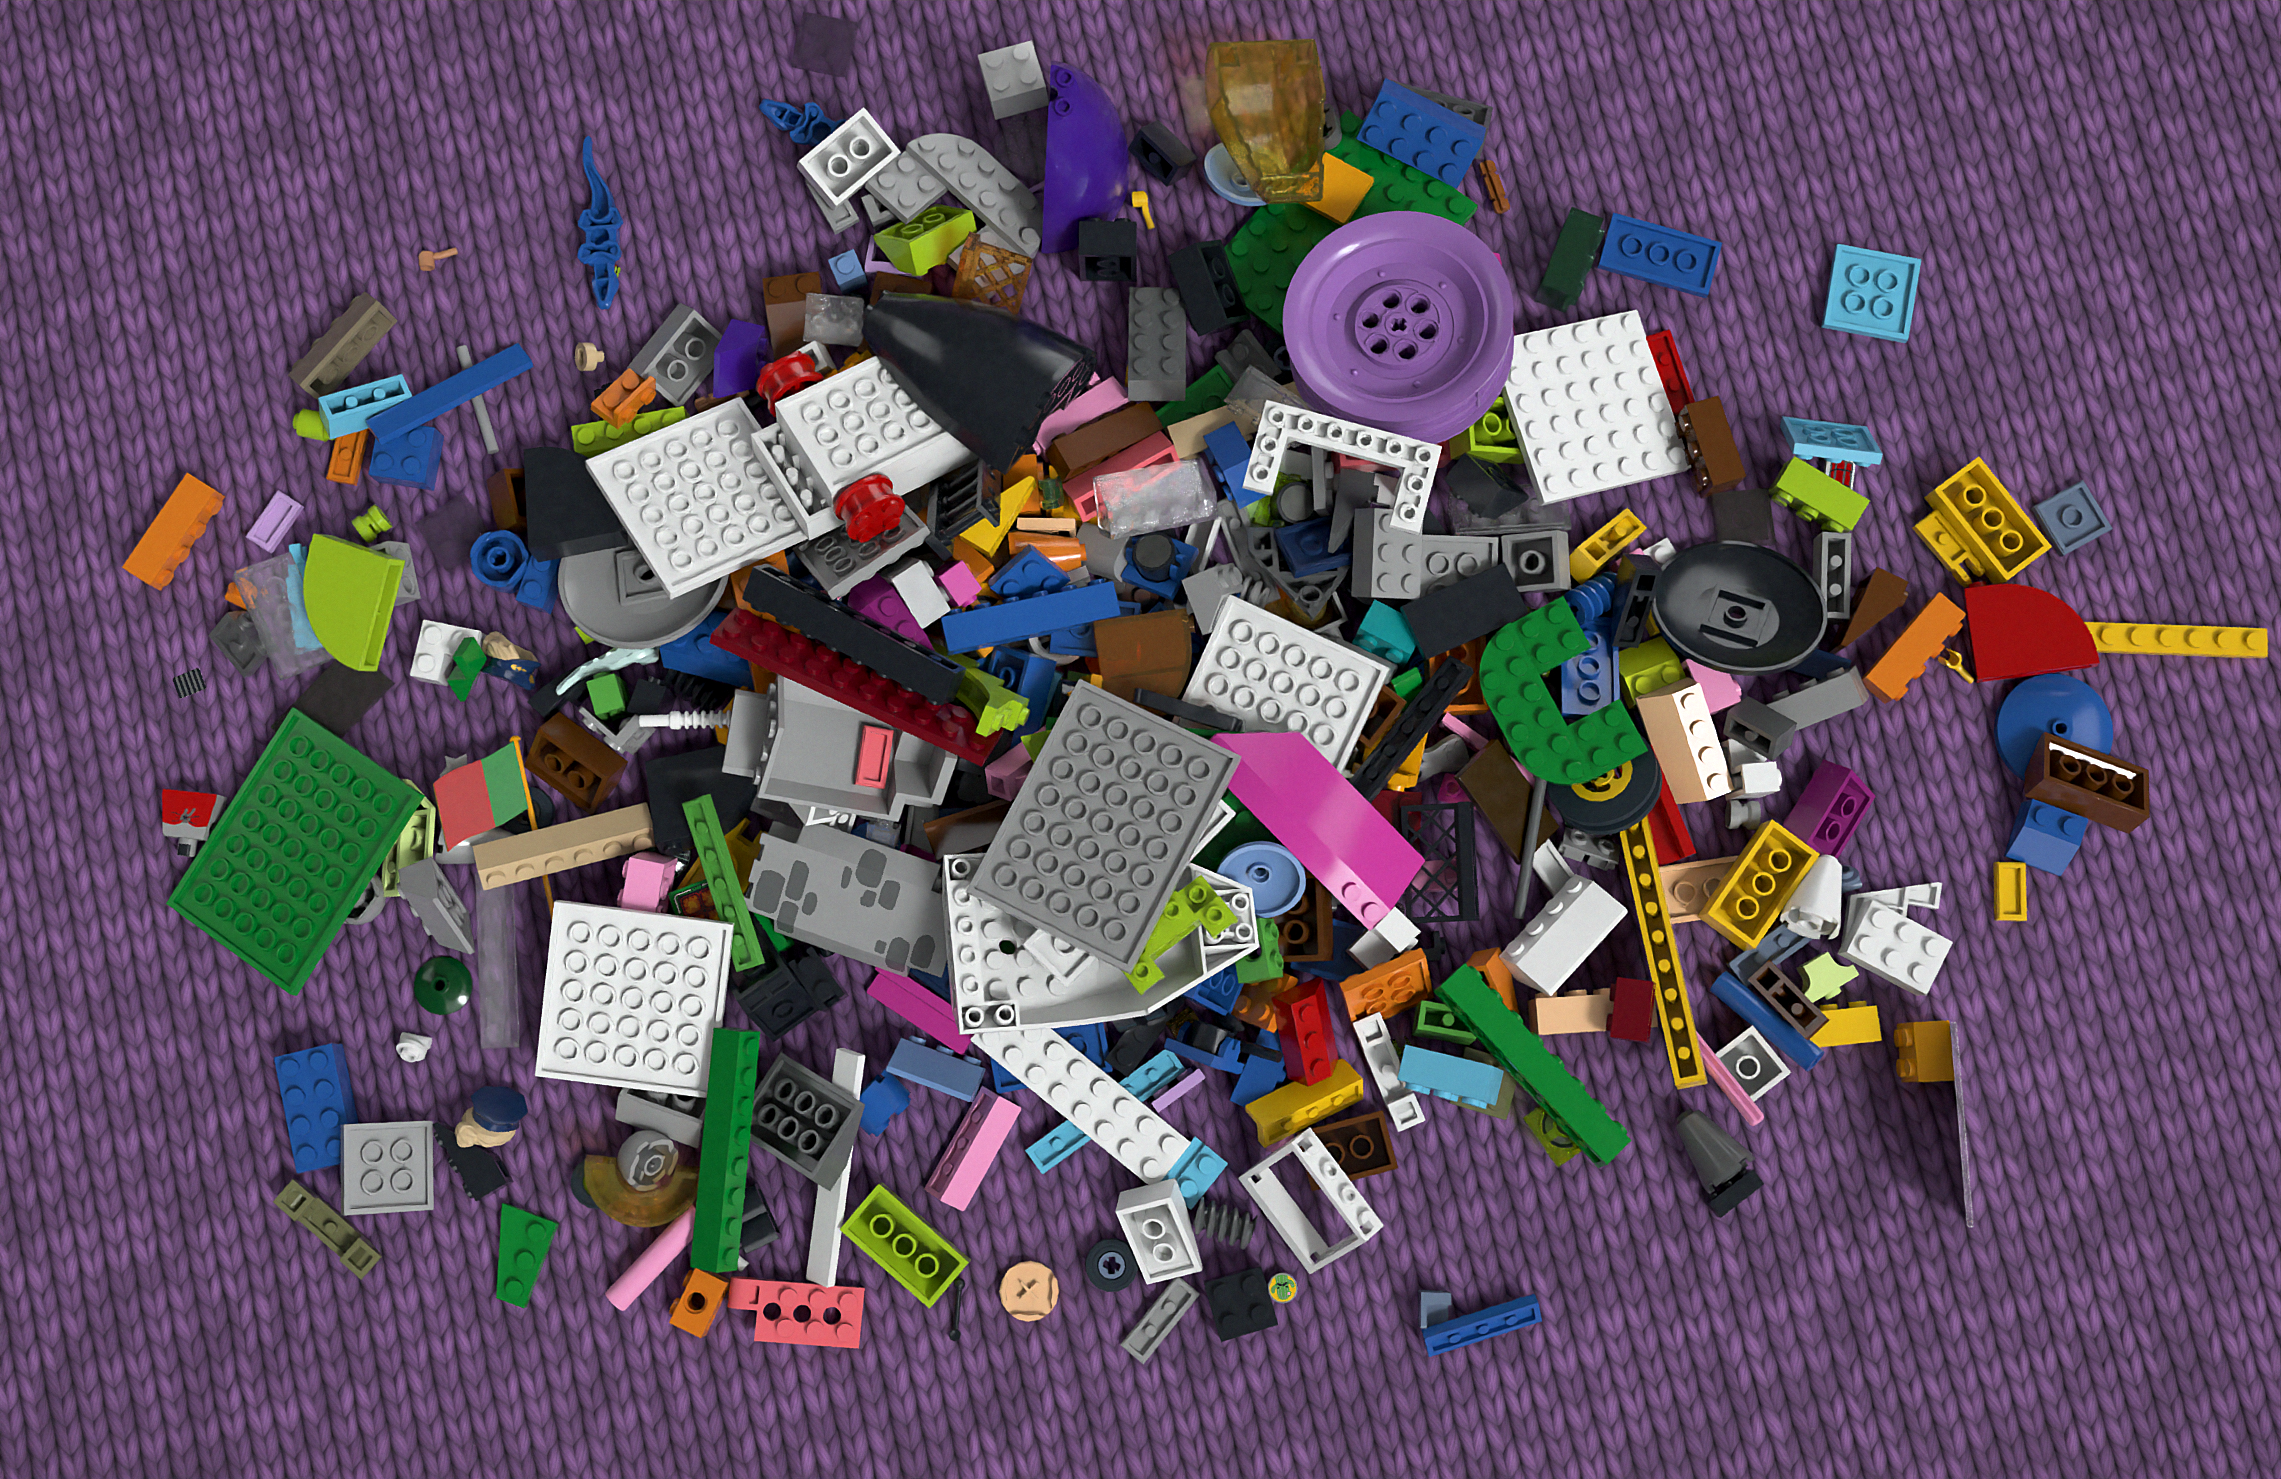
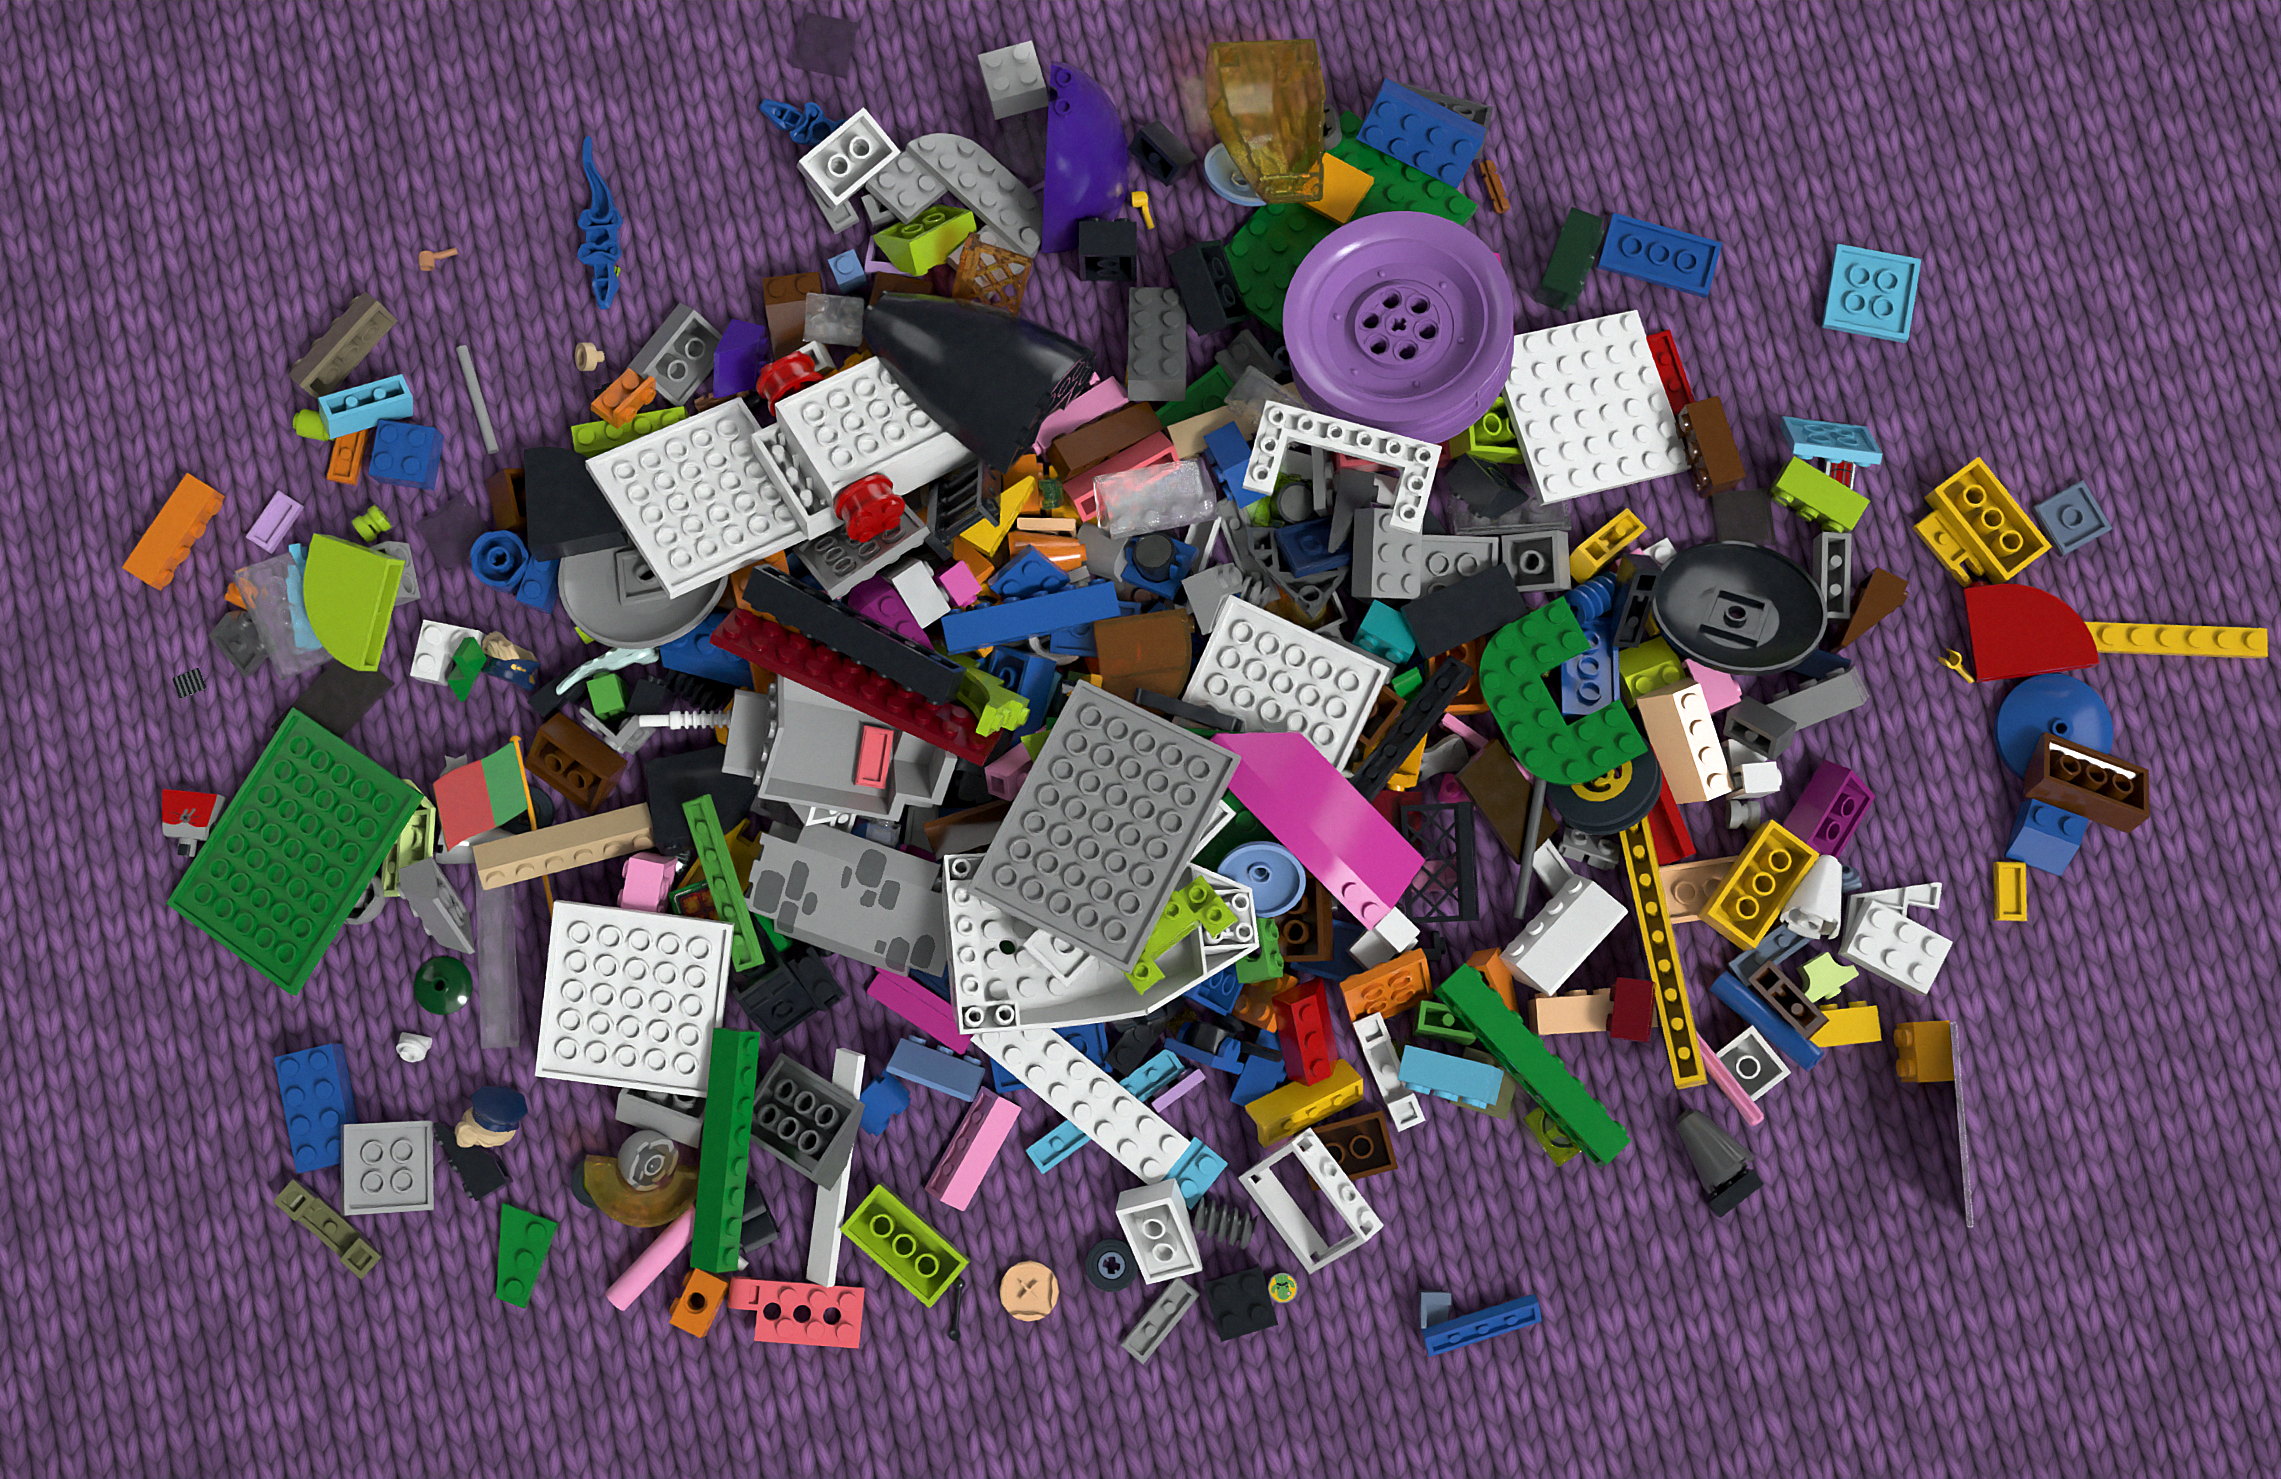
blue tile [366,343,534,445] -> none
orange brick [1862,592,1966,704] -> none

